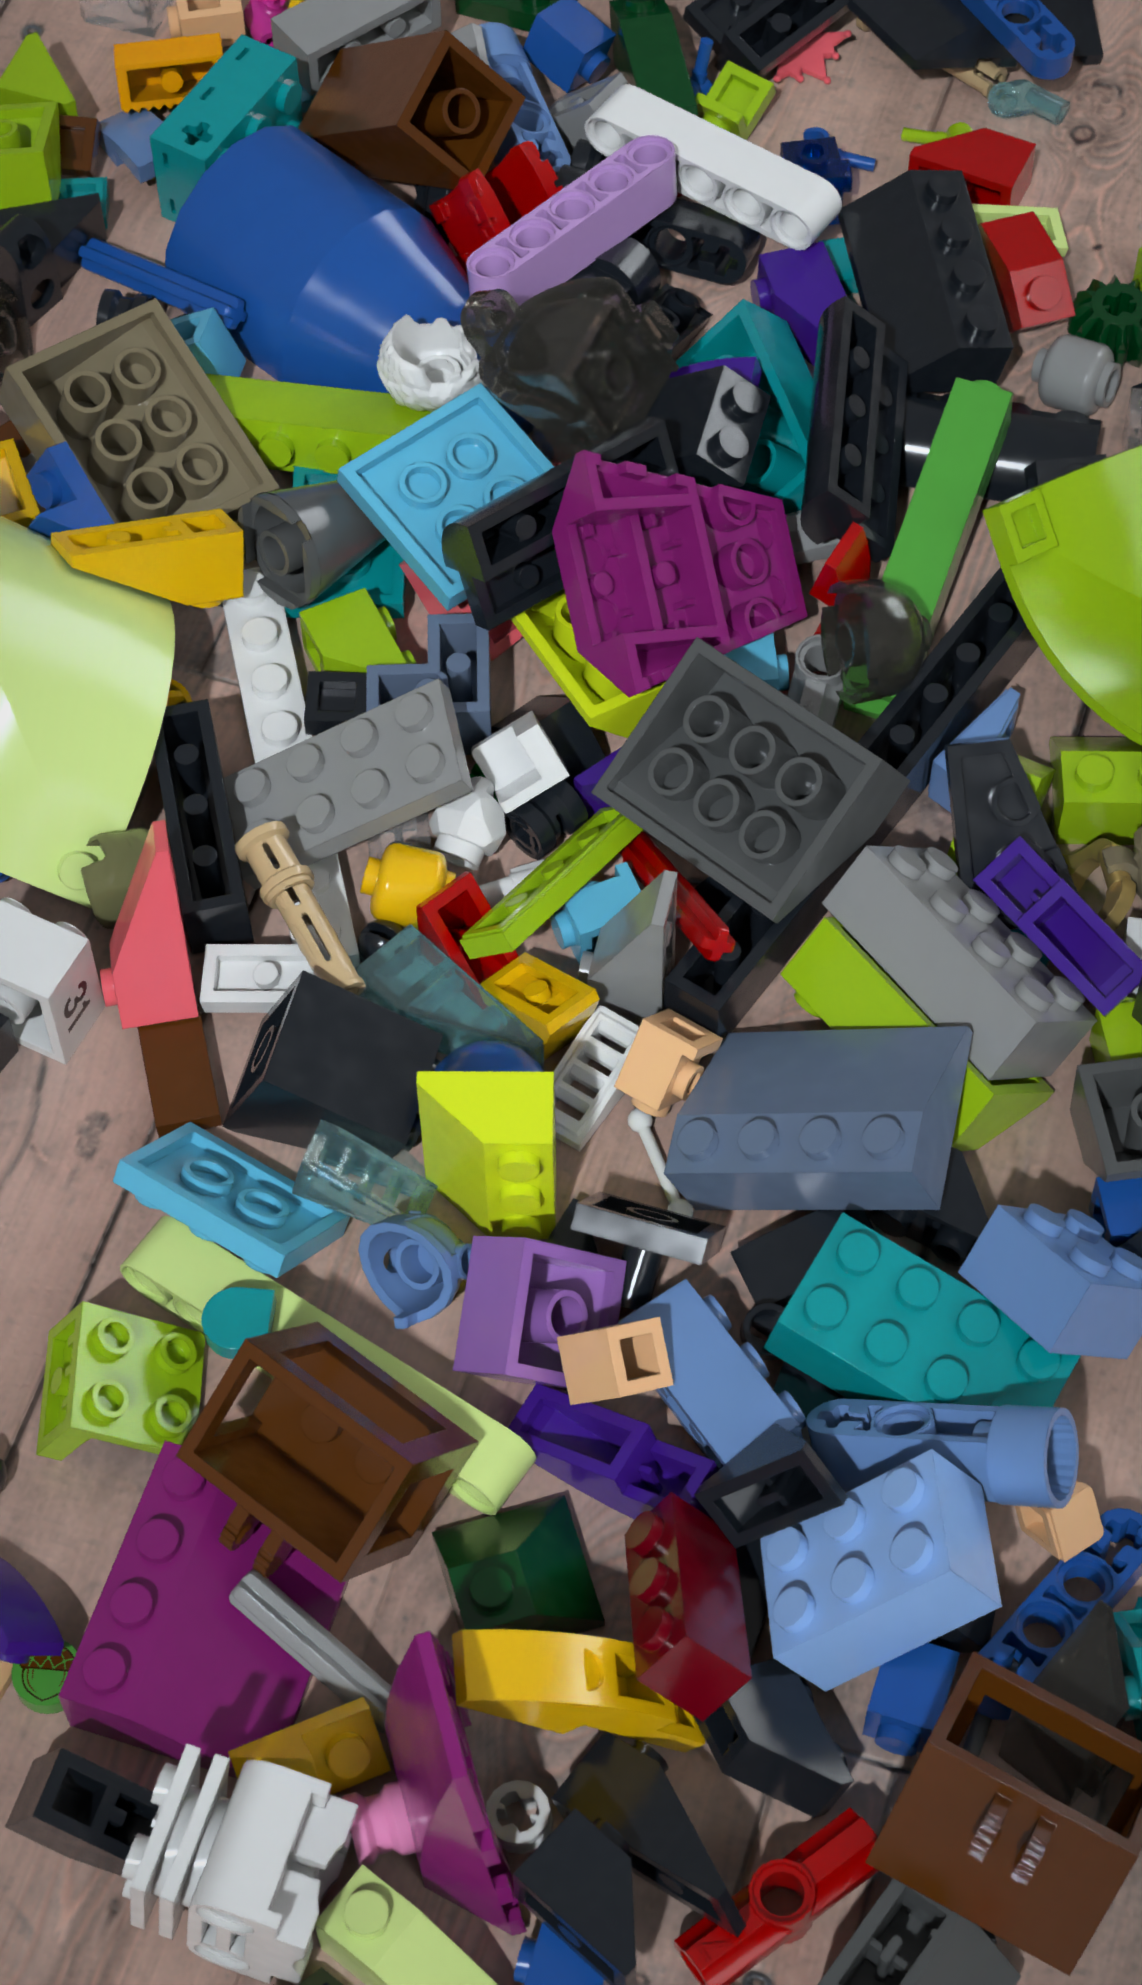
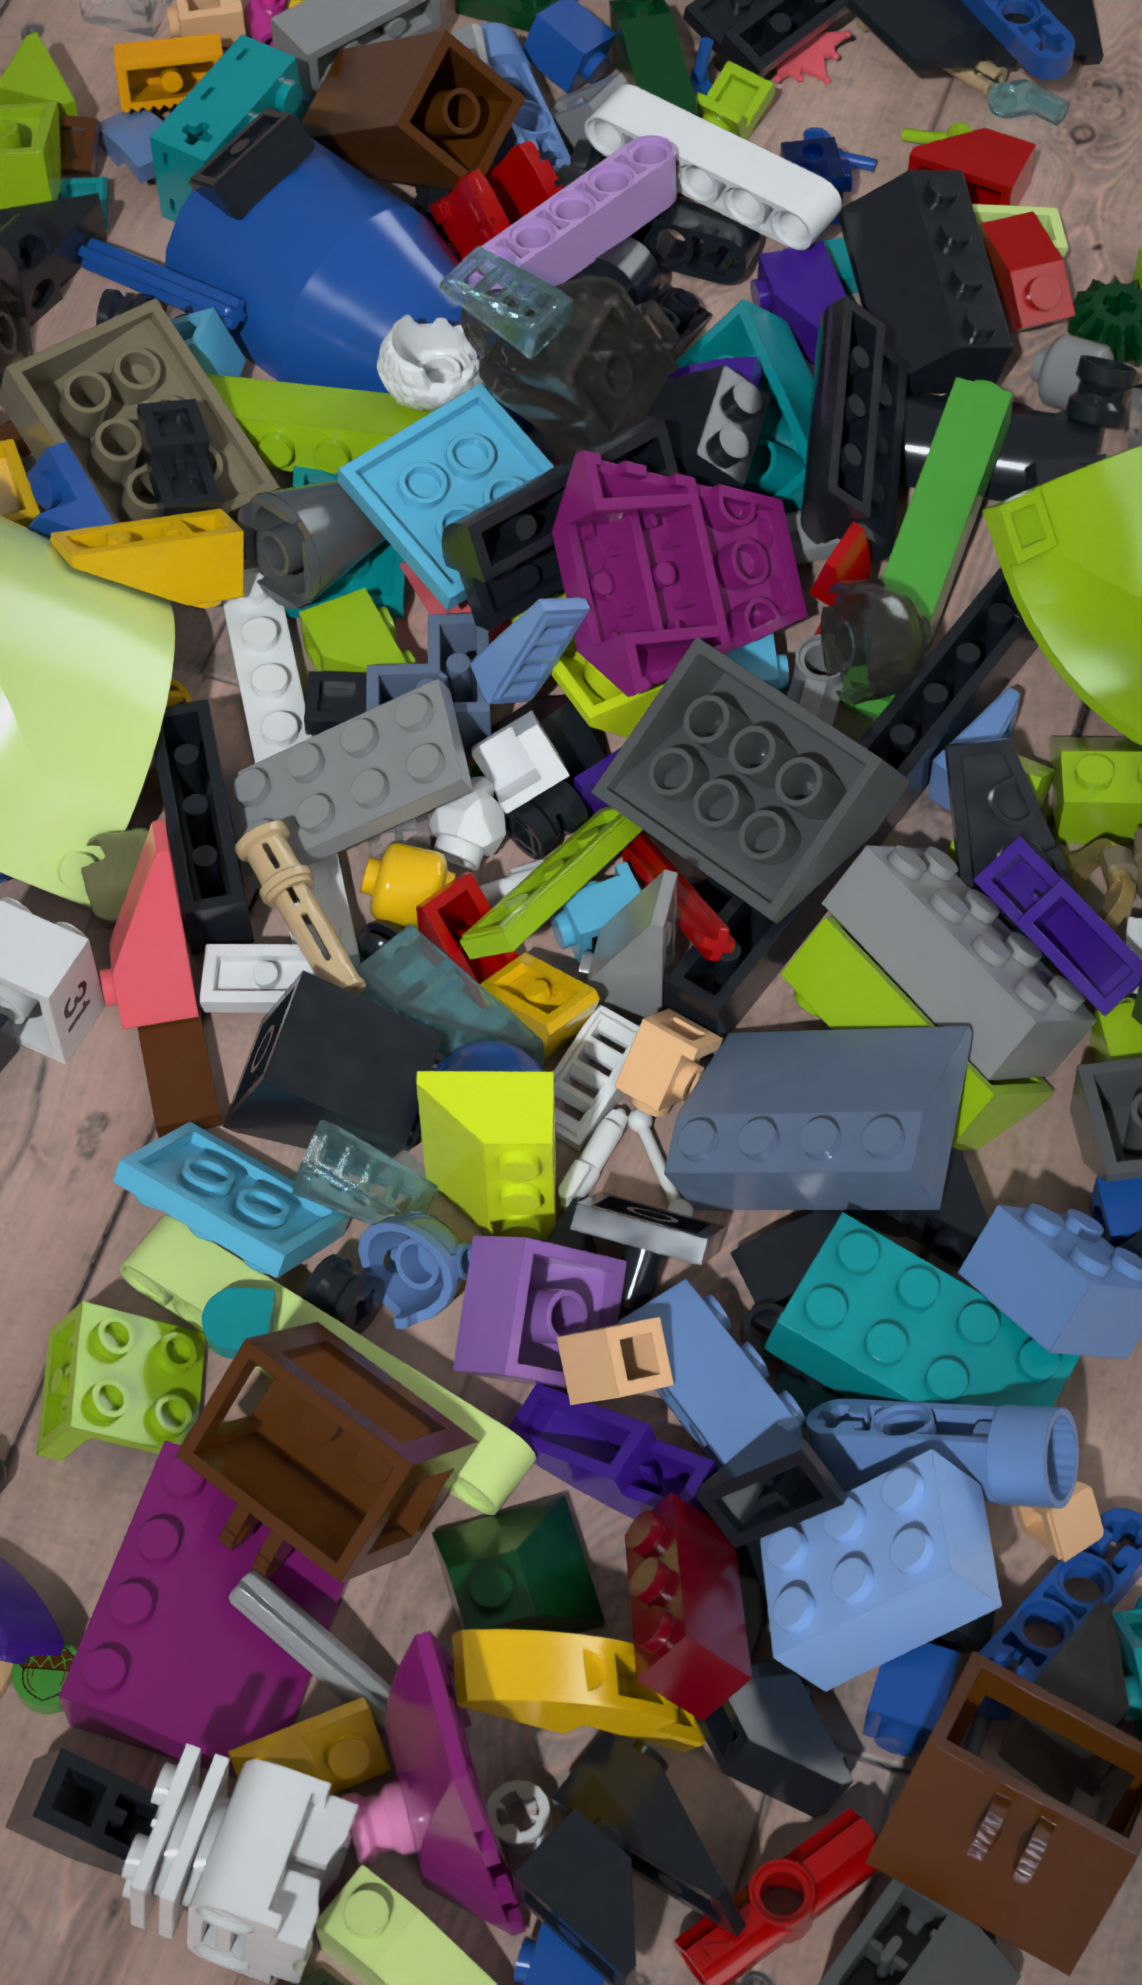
none -> black slope [137,399,223,517]
none -> black slope [188,108,315,220]
none -> black wheel [302,1254,385,1334]
none -> clear light blue slope [439,245,574,360]
none -> medium blue slope [470,597,590,704]
none -> white piece [558,1108,628,1211]
none -> black wheel [1065,355,1136,429]

